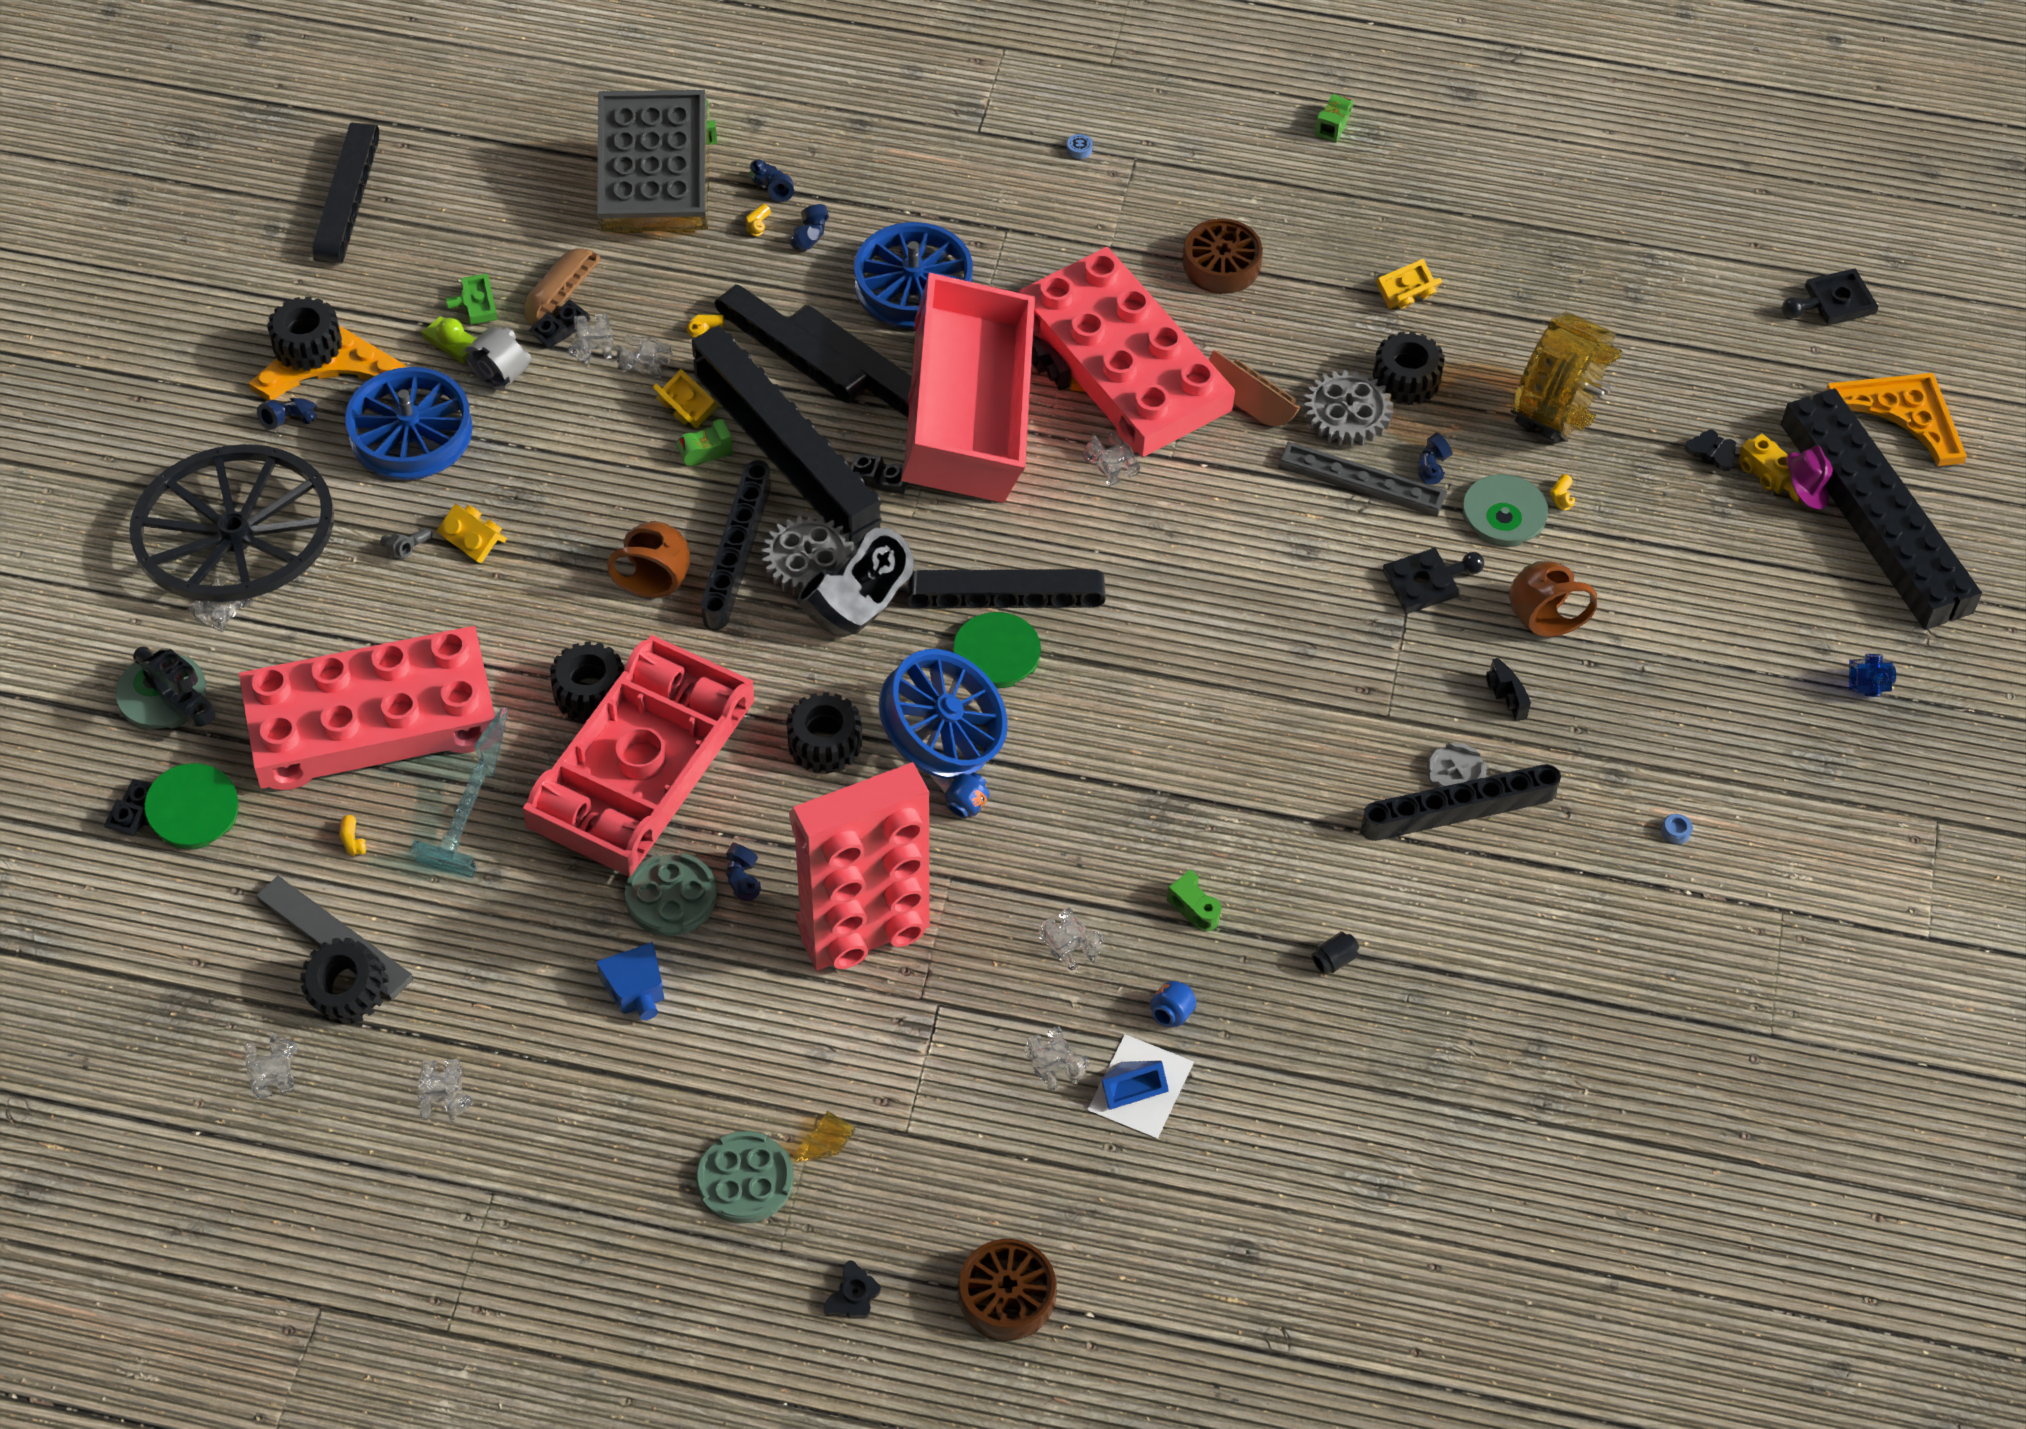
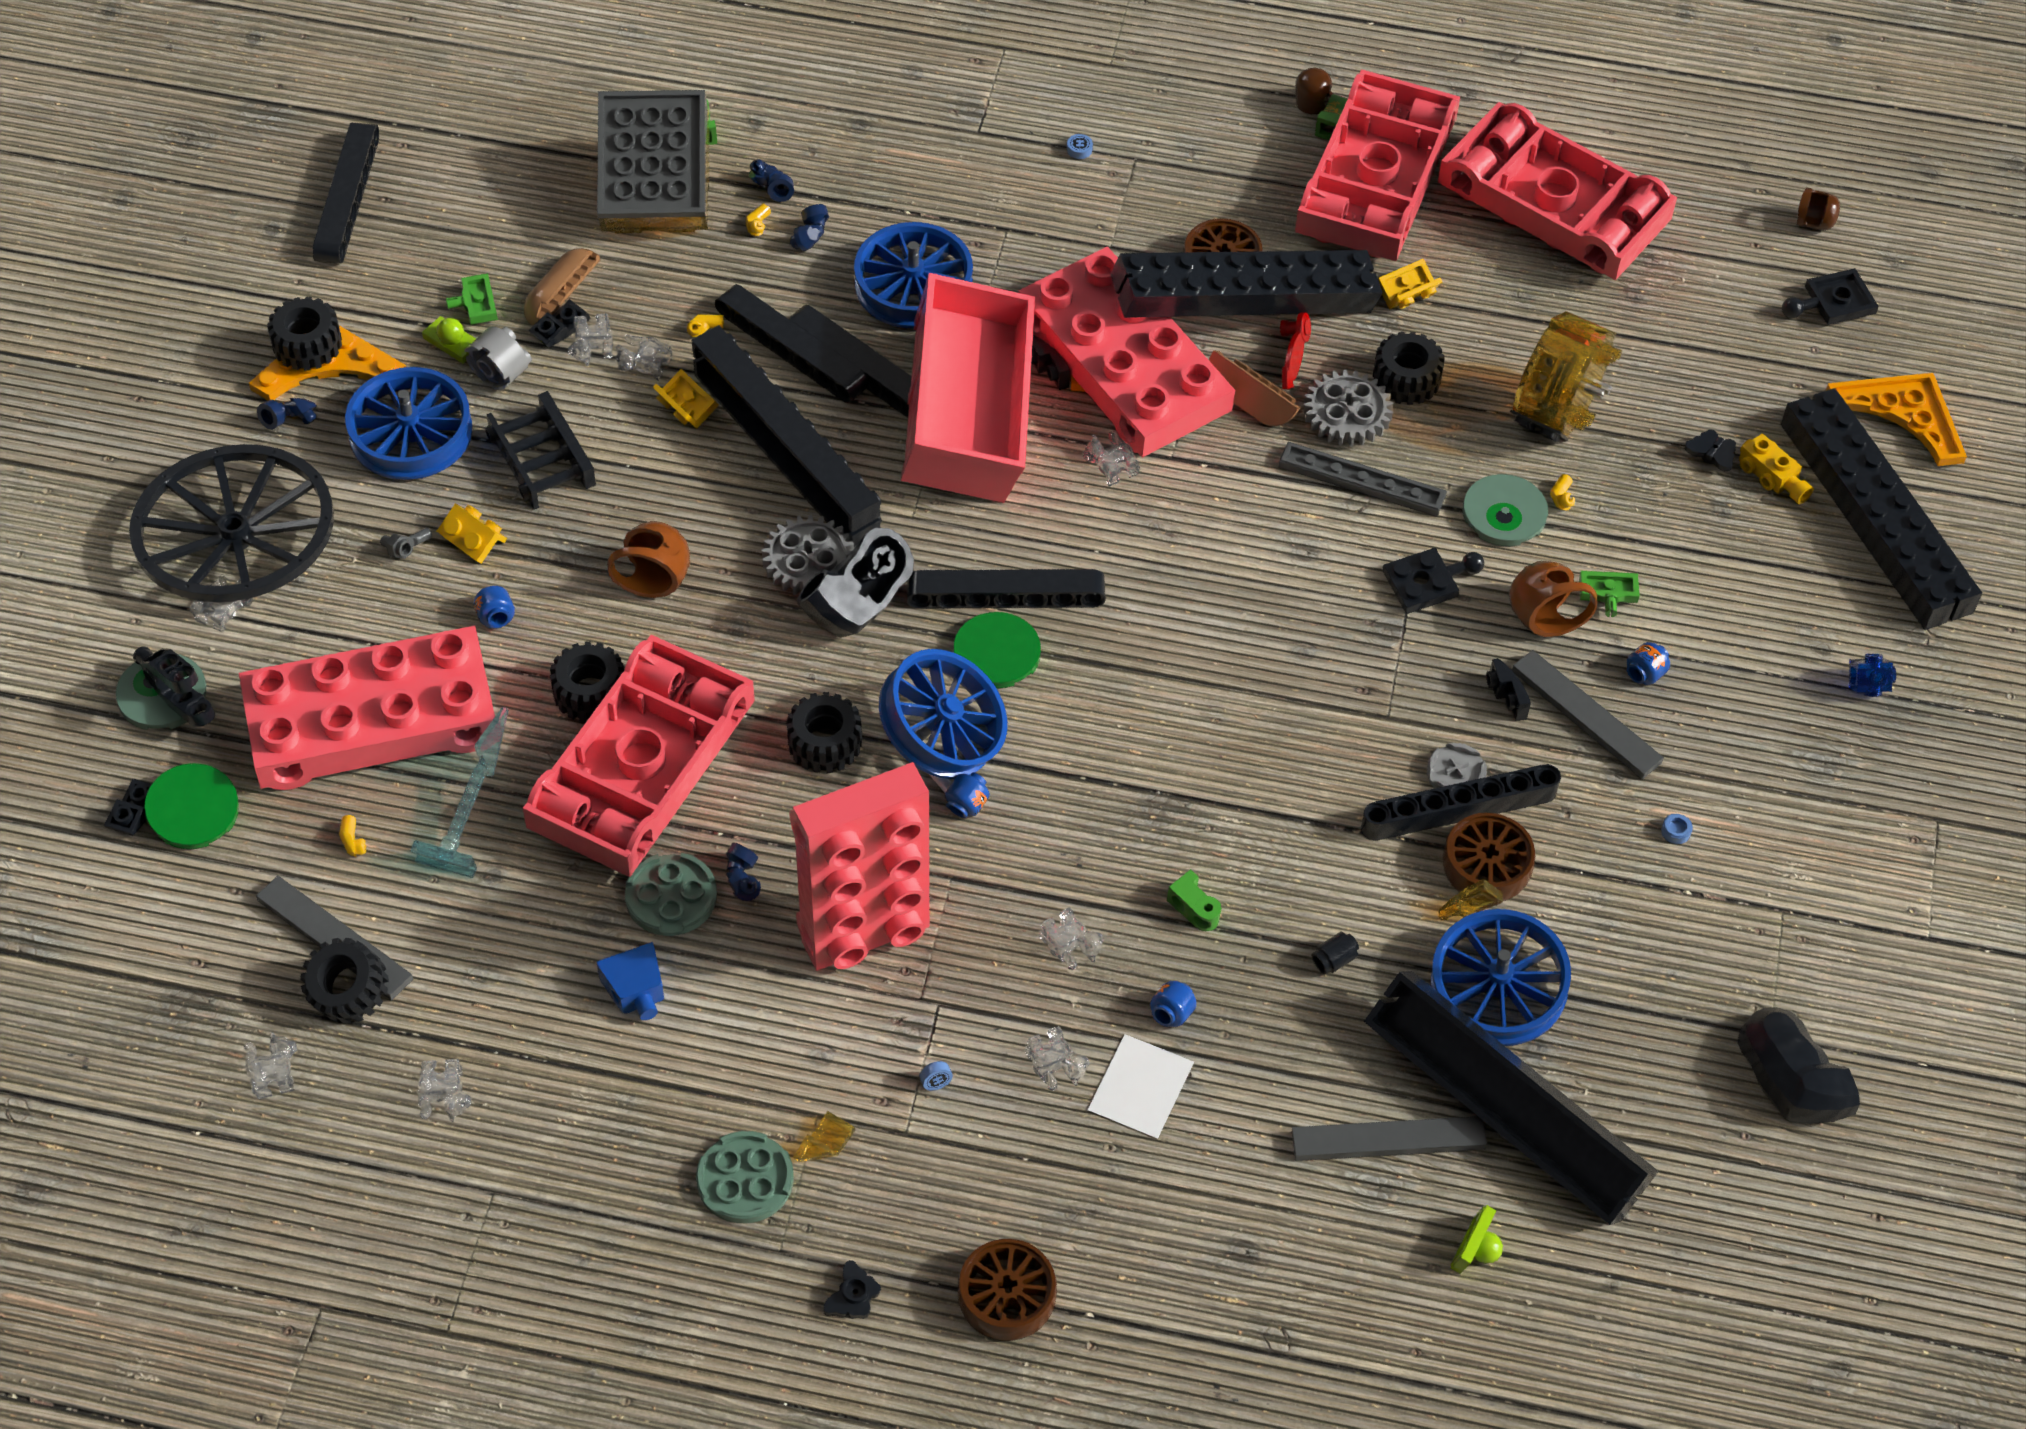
bright green leg [676,419,733,466] -> none
black beam [701,460,771,630] -> none
black slope [850,454,909,494] -> none
blue slope [1101,1060,1169,1110] -> none
dark blue arm [1418,432,1453,485] -> none
magenta piece [1786,446,1833,509] -> none
none -> blue head [474,585,515,629]
none -> black fence [485,391,596,510]
none -> medium blue tile [919,1061,953,1091]
none -> black piece [1110,250,1383,318]
none -> red brick [1280,312,1311,389]
none -> dark grey tile [1291,1116,1487,1161]
none -> reddish brown helmet [1295,67,1333,115]
none -> coral piece [1295,69,1460,261]
none -> black piece [1363,971,1659,1225]
none -> blue wheel [1431,909,1571,1046]
none -> coral piece [1438,102,1677,280]
none -> clear yellow slope [1439,879,1503,920]
none -> reddish brown piece [1442,813,1536,903]
none -> lime tile [1450,1205,1503,1274]
none -> dark grey tile [1512,650,1664,780]
none -> bright green plate [1579,571,1640,617]
none -> blue head [1627,642,1670,685]
none -> black piece [1737,1007,1860,1124]
none -> reddish brown helmet [1796,187,1840,231]

